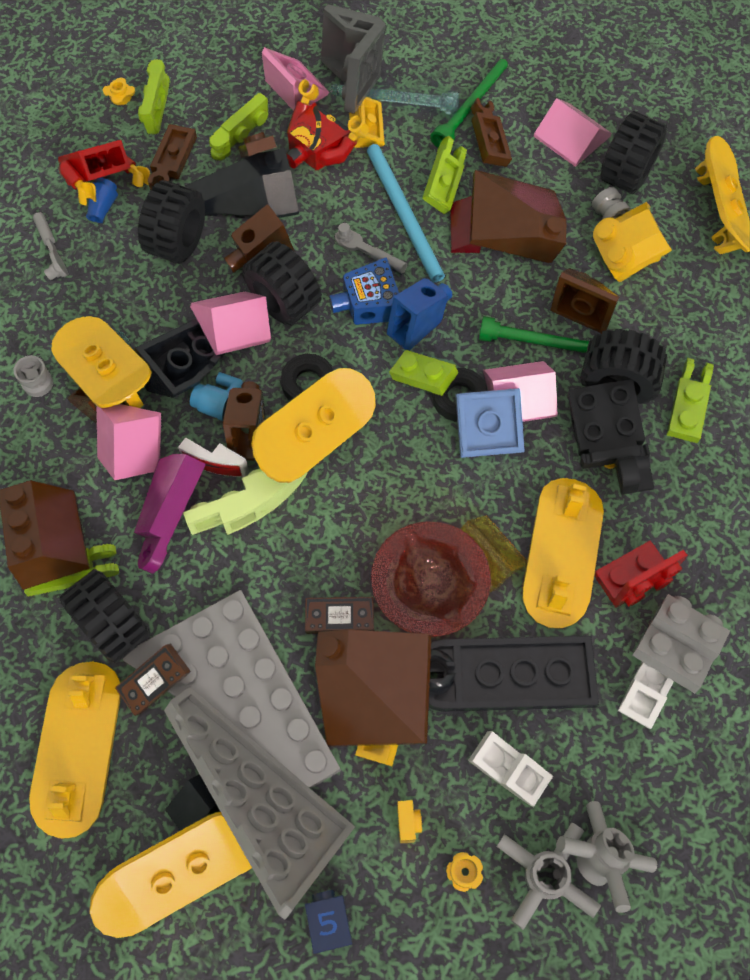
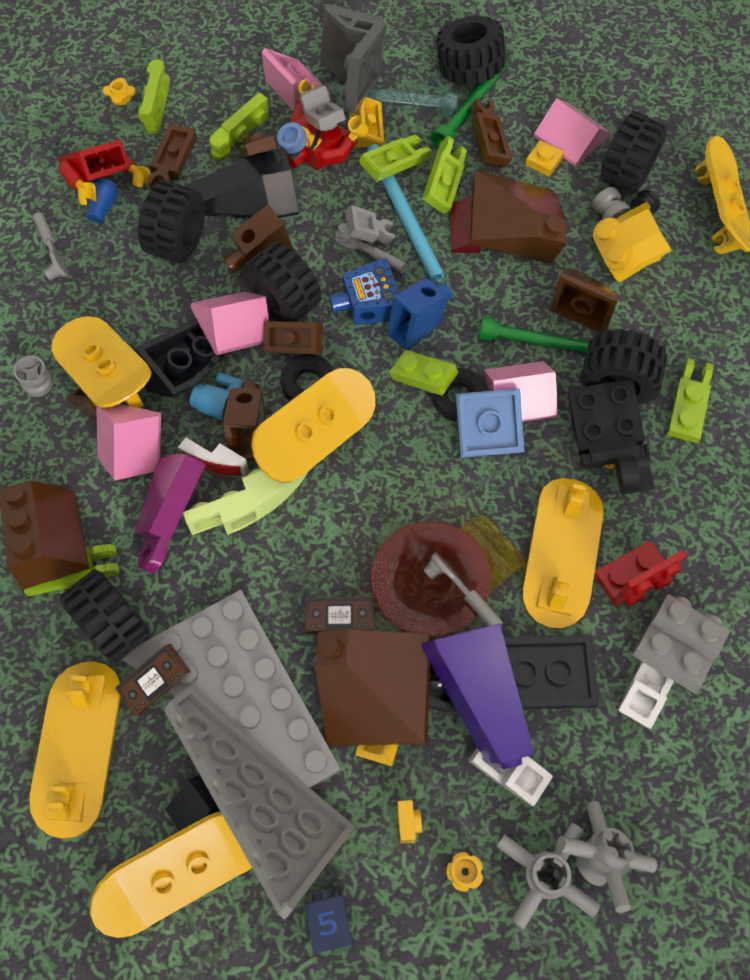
none -> reddish brown plate [264,321,323,354]
none -> medium blue tile [277,122,307,154]
none -> light grey bracket [299,85,346,131]
none -> light grey plate [345,205,395,244]
none -> lime hinge [359,134,432,182]
none -> dark purple slope [421,624,534,769]
none -> light grey piece [424,552,503,626]
none -> black tyre [436,15,506,85]
none -> yellow plate [525,140,564,177]
none -> black bush [630,190,660,215]

